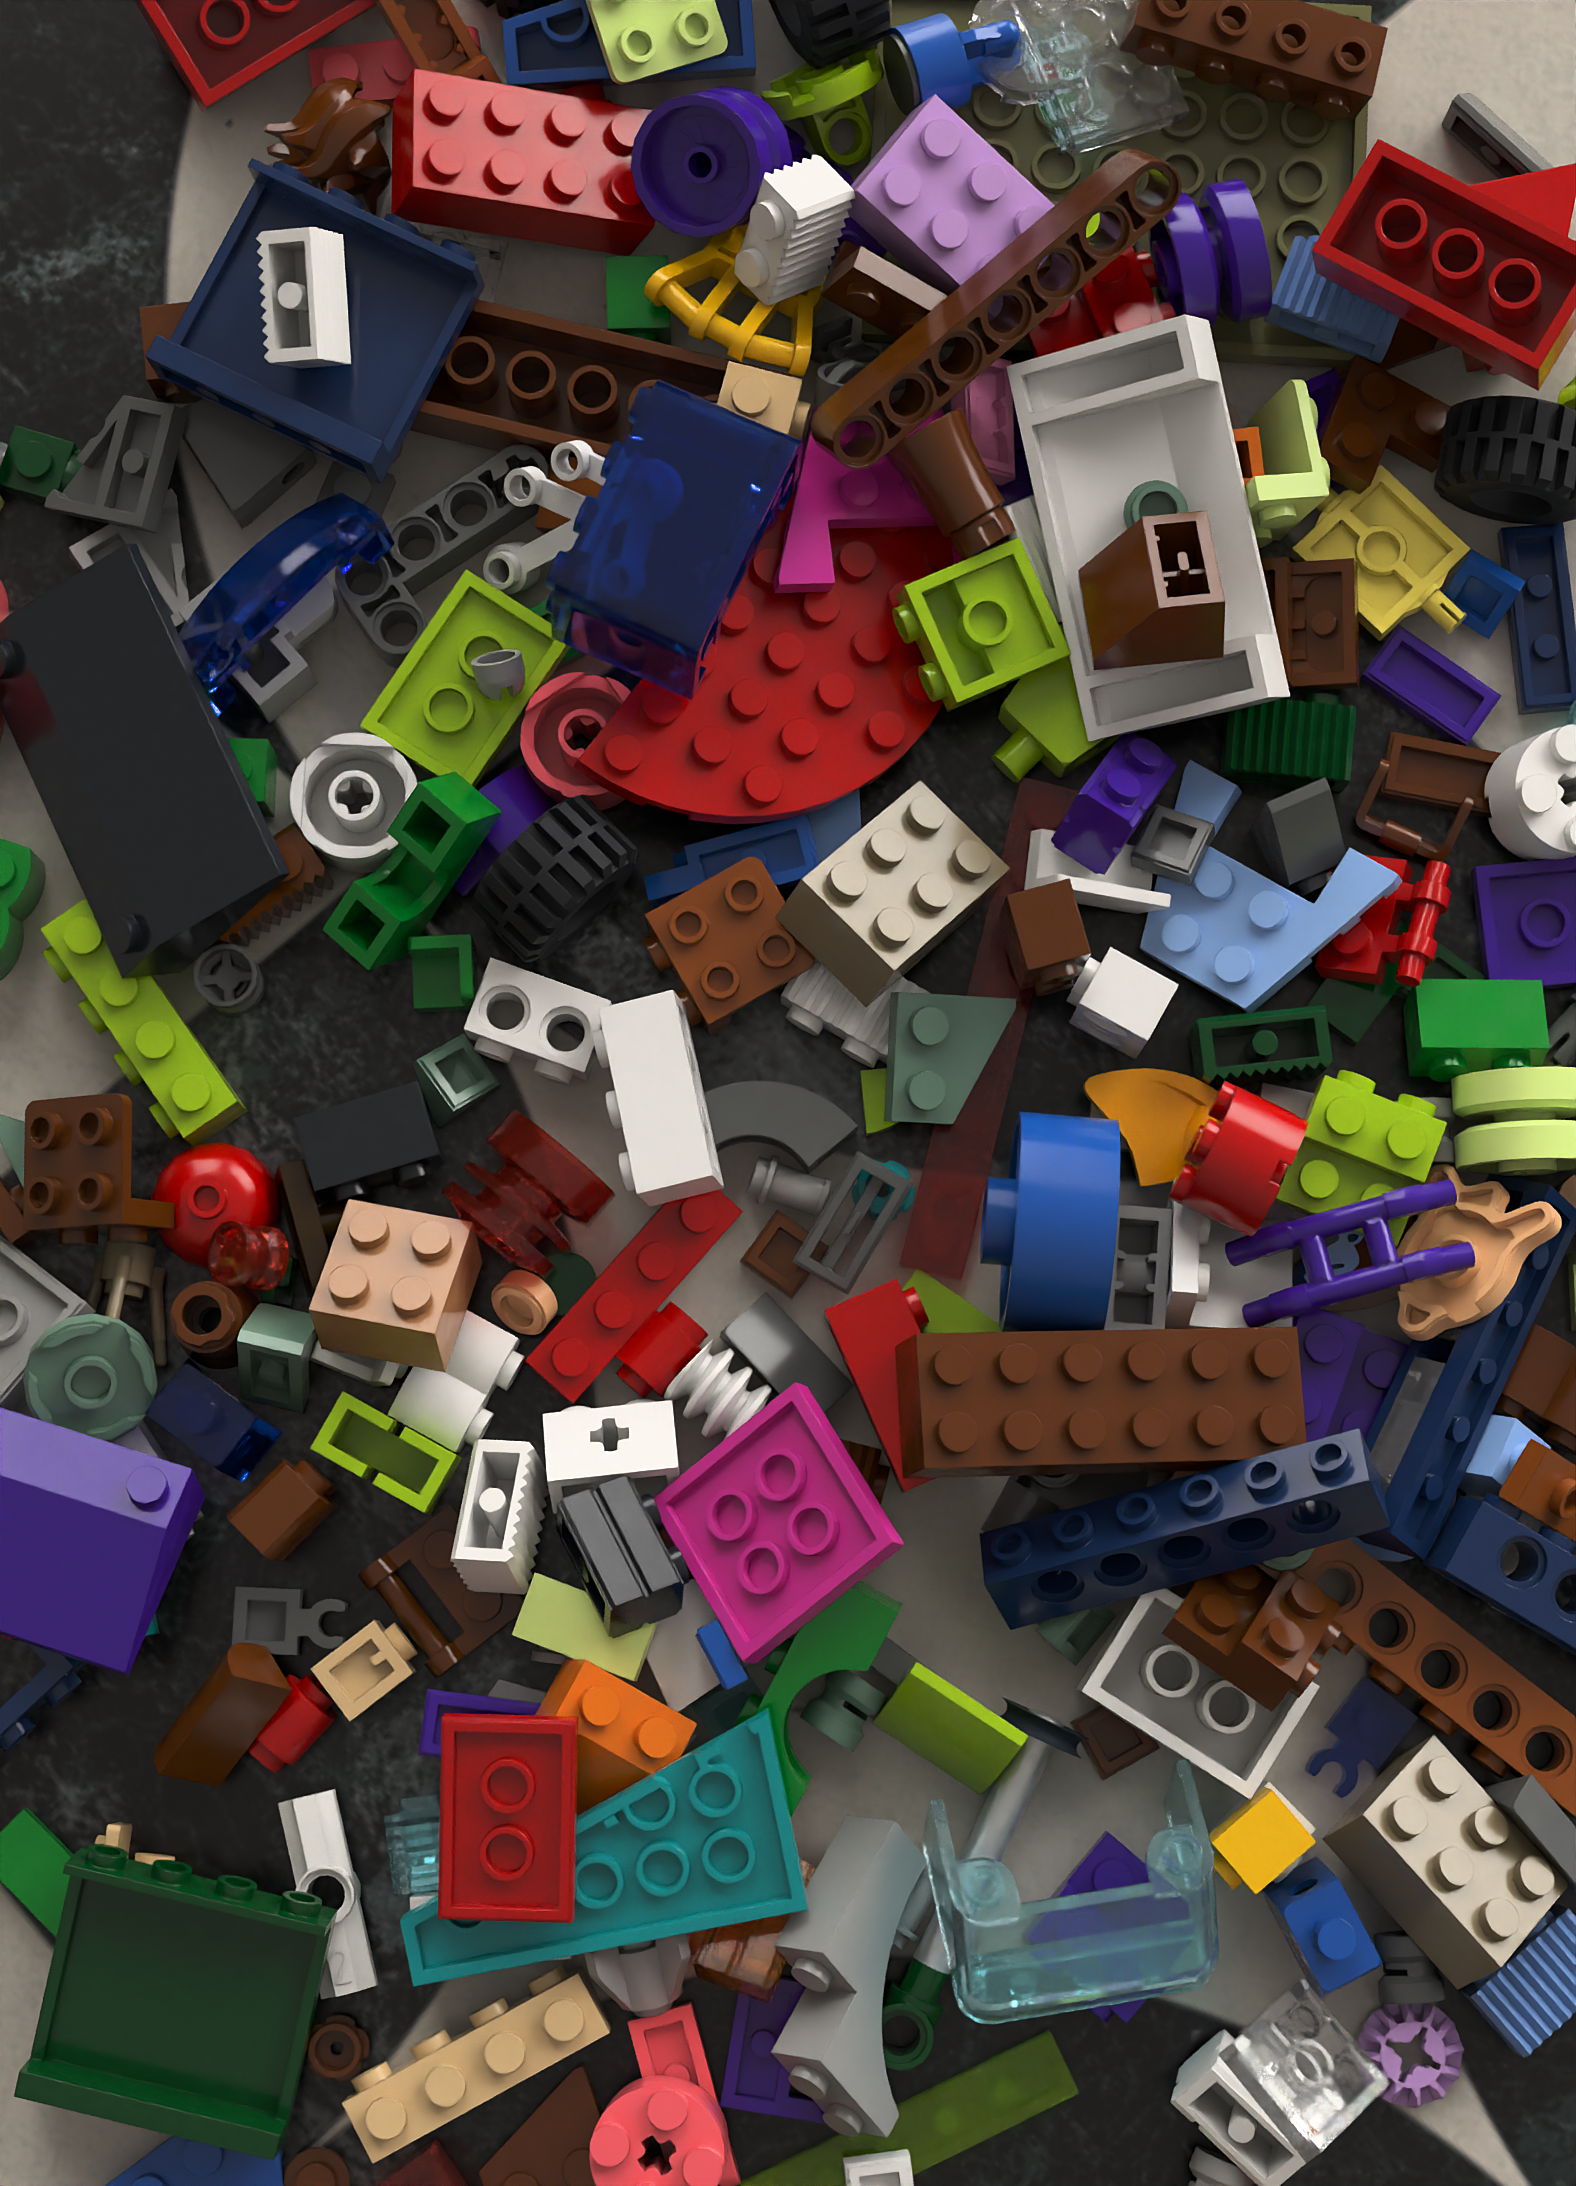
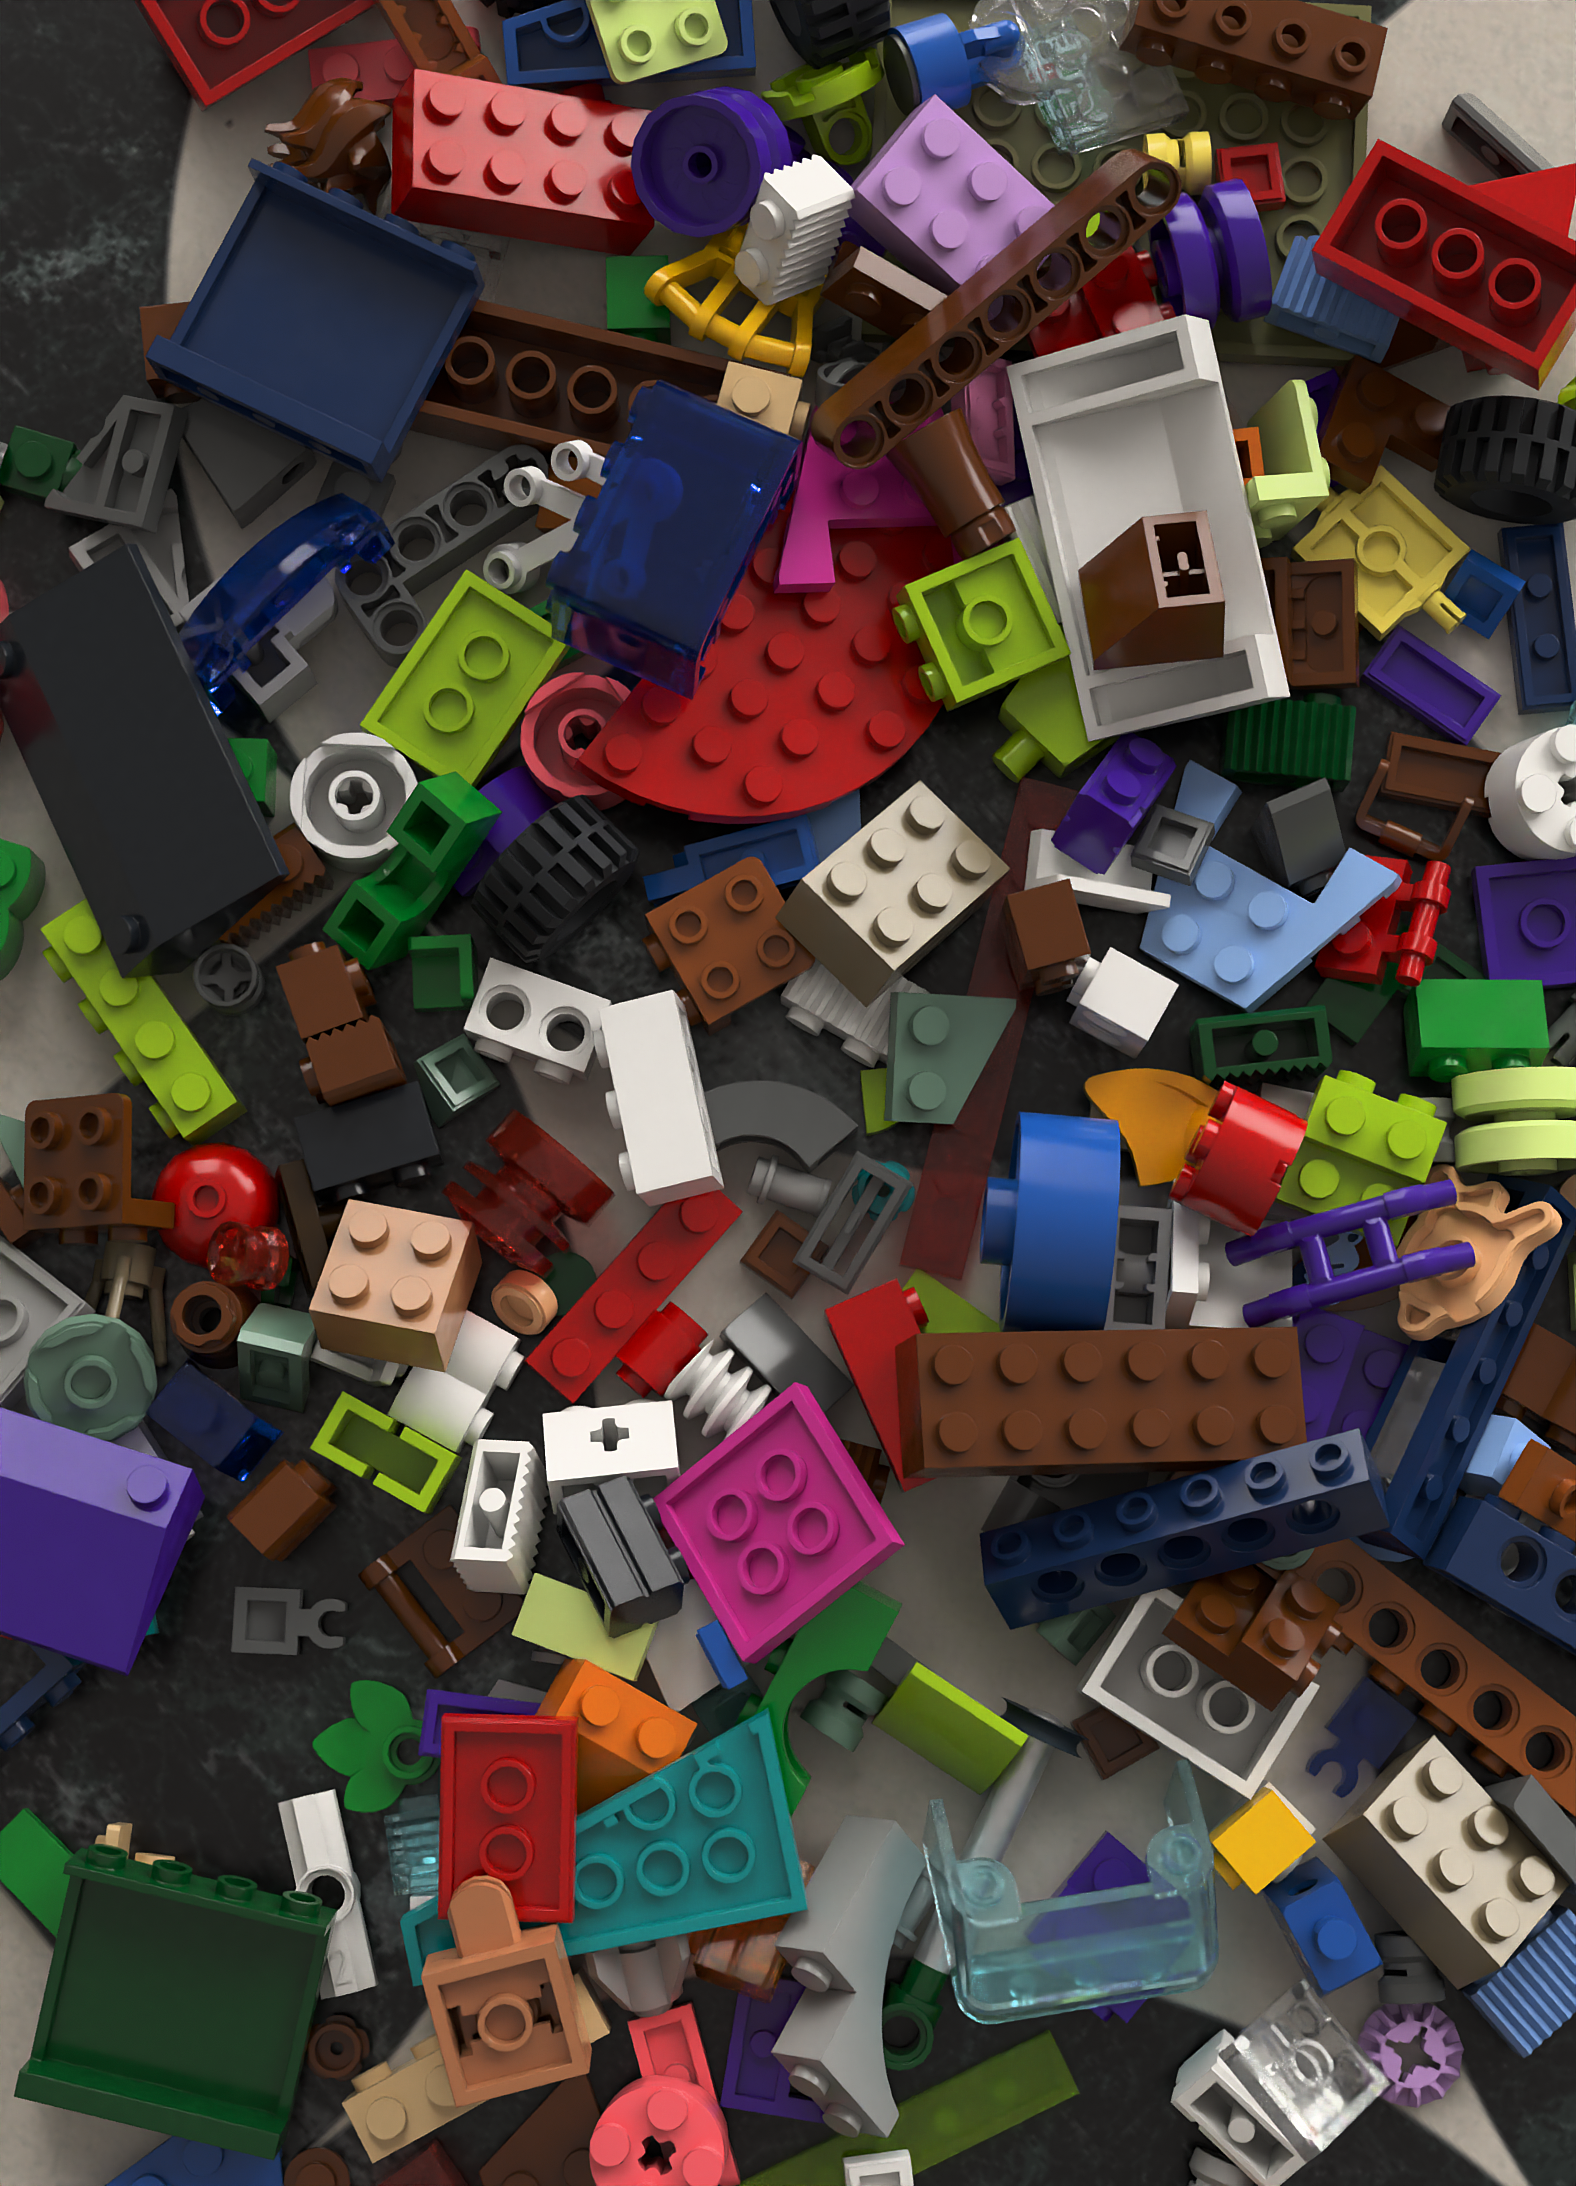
reddish brown brick [153,1642,292,1787] -> none
red brick [247,1674,336,1773] -> none
white brick [256,227,351,369] -> none
tan bracket [311,1620,418,1722] -> none
light grey hinge [471,649,525,701] -> none
sand green plate [1123,480,1188,529] -> none
none -> reddish brown brick [276,942,377,1044]
none -> reddish brown brick [299,1015,408,1107]
none -> green plate [312,1680,441,1813]
none -> nougat brick [421,1875,592,2108]
none -> light yellow wheel [1142,131,1212,195]
none -> red tile [1214,142,1286,212]

